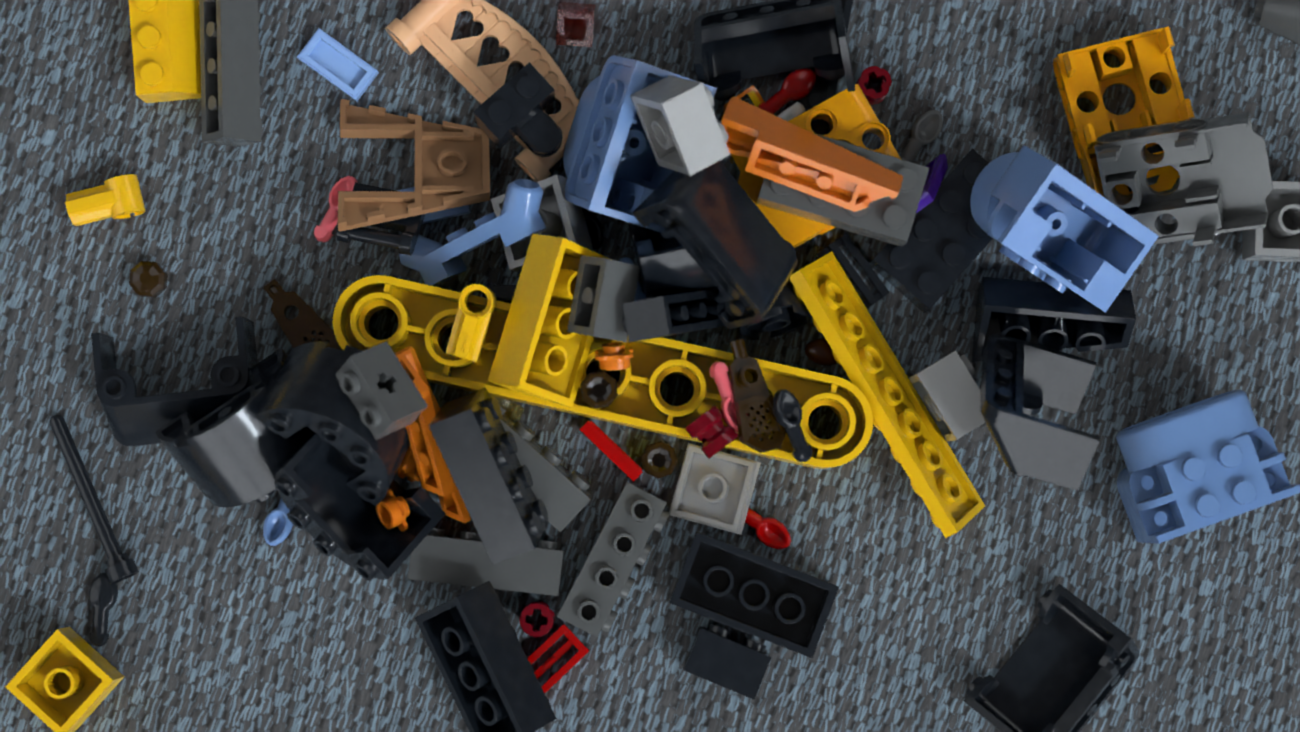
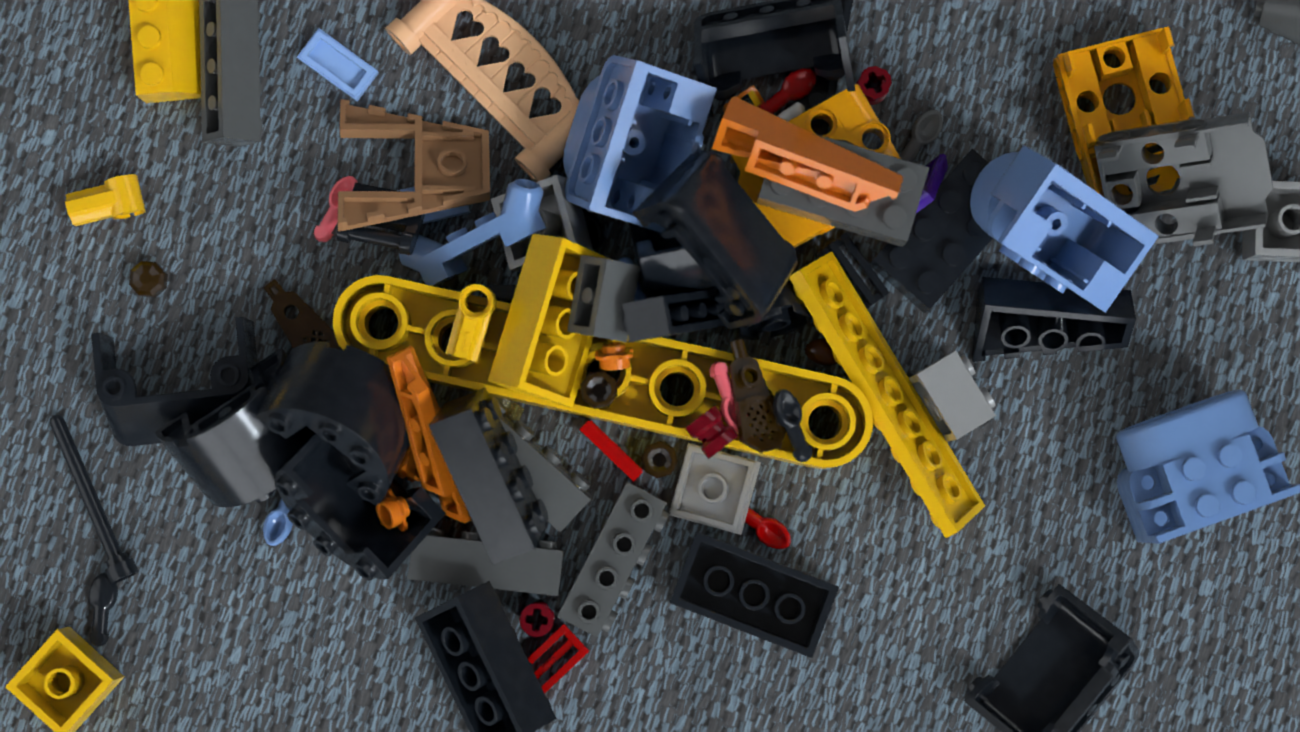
dark grey brick [335,341,428,440] -> none
black brick [473,62,562,158] -> none
slope [556,2,596,47] -> none
light grey brick [630,75,730,176] -> none
black brick [683,623,771,700] -> none
black windscreen [980,334,1100,491] -> none

